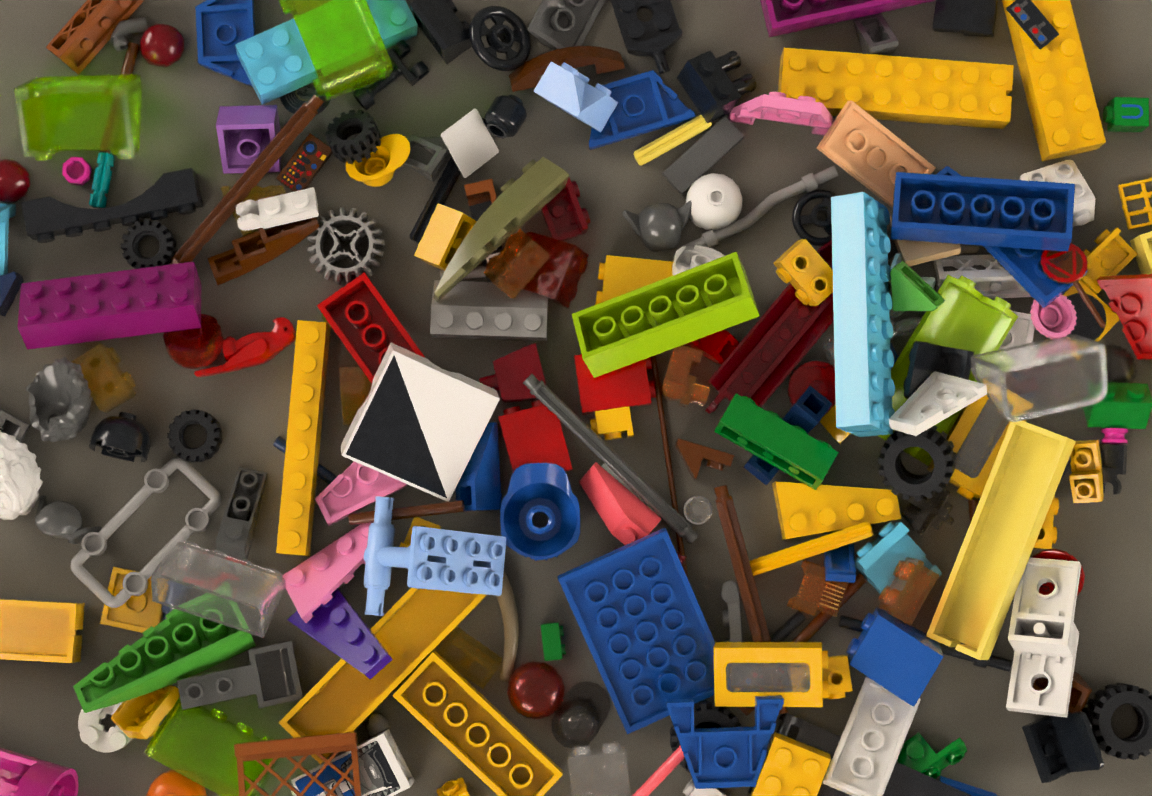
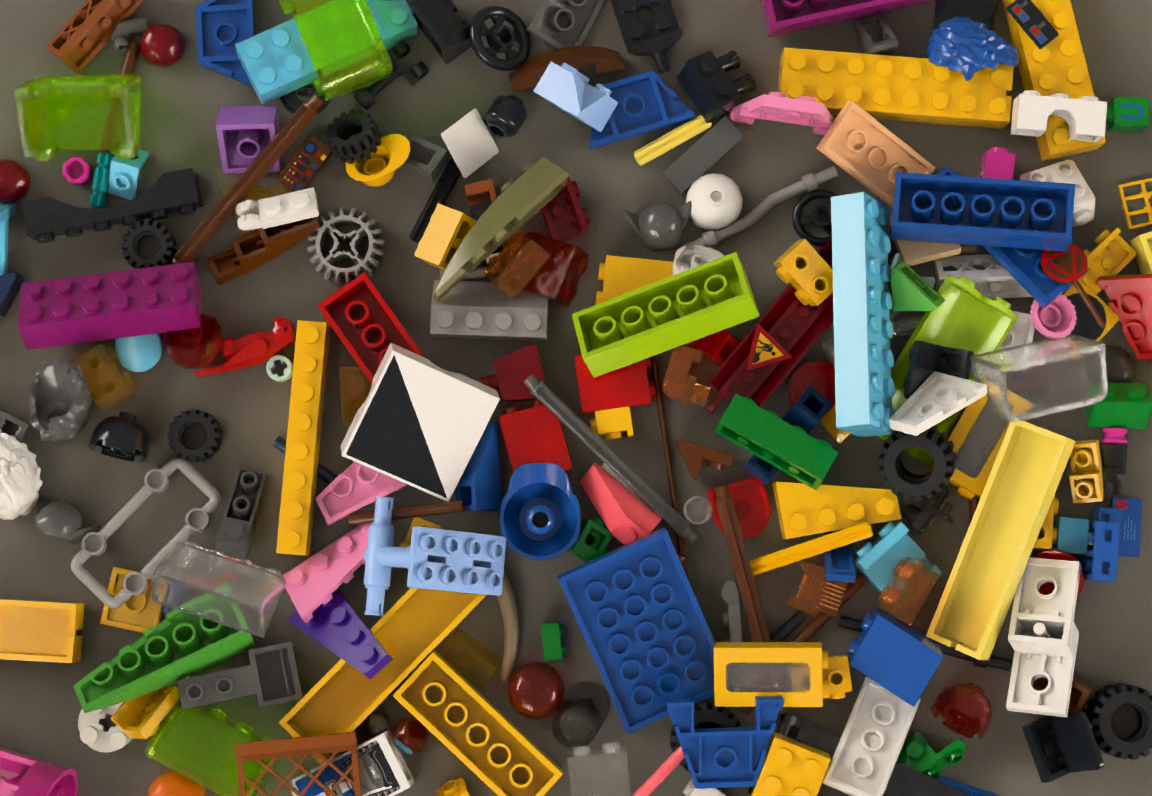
none -> medium azure bracket [108,145,150,200]
none -> medium azure piece [115,333,163,372]
none -> light aqua bush [266,355,293,382]
none -> clear red piece [392,717,429,754]
none -> green brick [566,517,613,563]
none -> red tile [705,476,771,539]
none -> sticker [746,324,792,371]
none -> blue hair [926,17,1019,81]
none -> clear red cylinder [931,683,993,739]
none -> dark pink brick [979,147,1016,180]
none -> white arch [1011,90,1107,143]
none -> dark azure panel [1052,517,1089,555]
none -> blue piece [1079,507,1123,583]
none -> blue tile [1110,497,1142,557]

